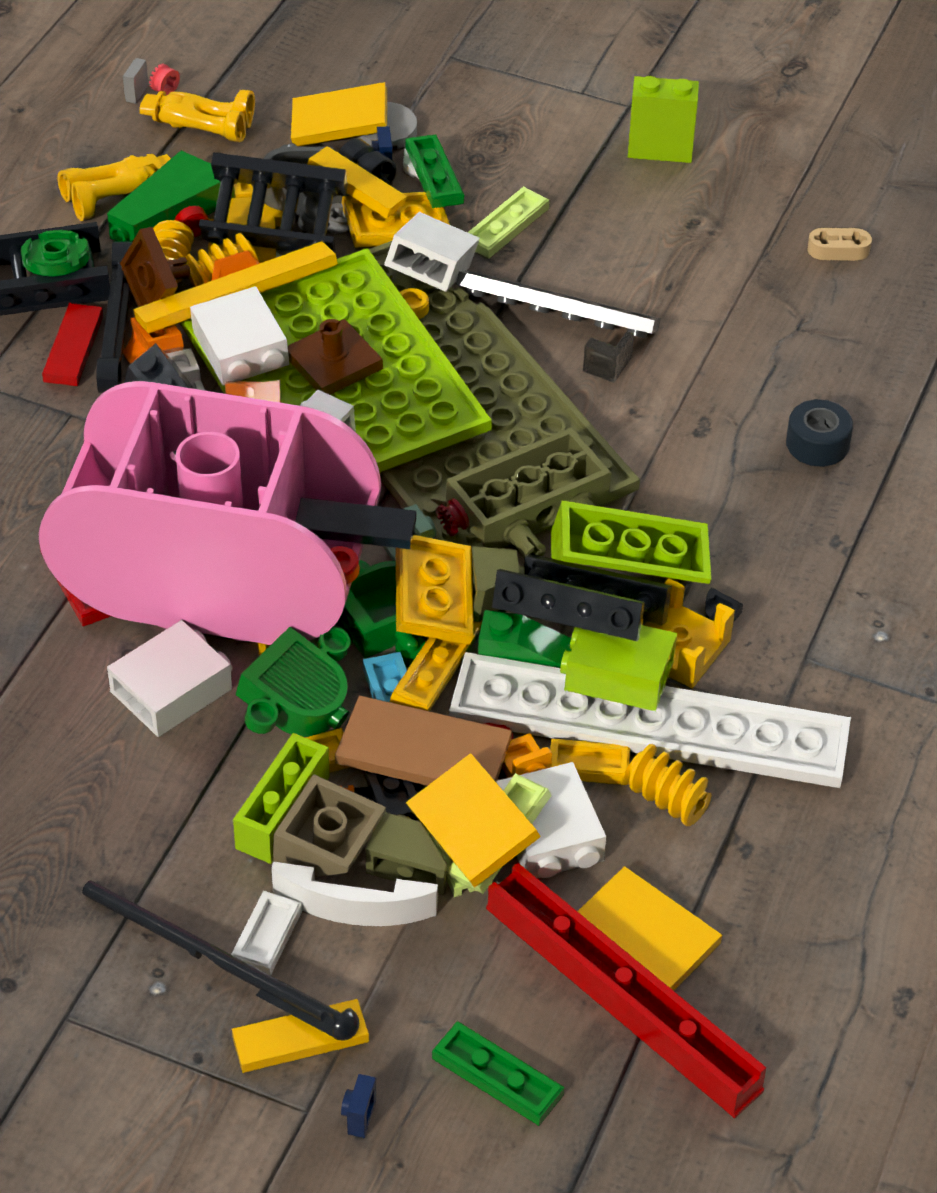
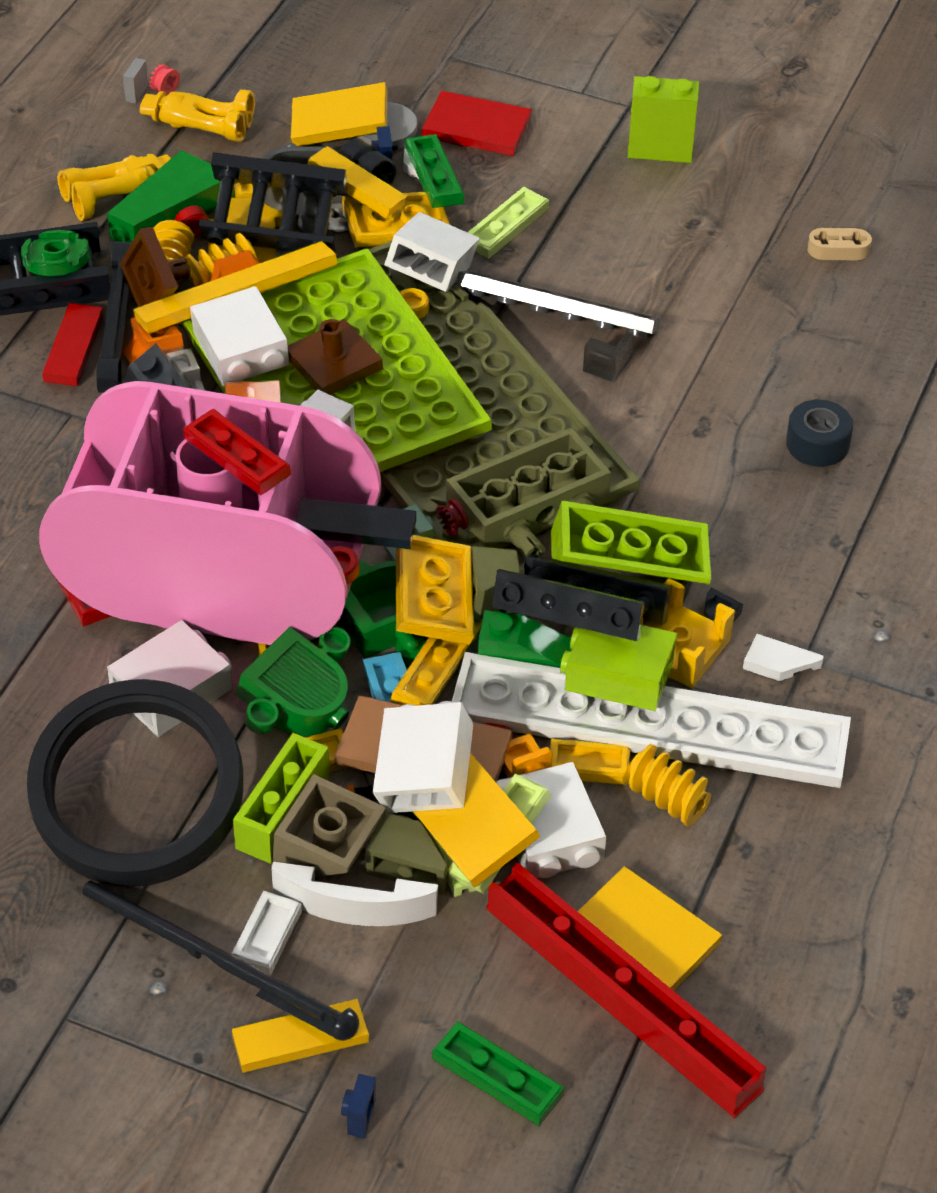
none -> black tyre [27,679,244,887]
none -> red tile [183,409,291,495]
none -> white brick [373,701,473,813]
none -> red tile [422,90,532,156]
none -> white tile [743,634,824,681]

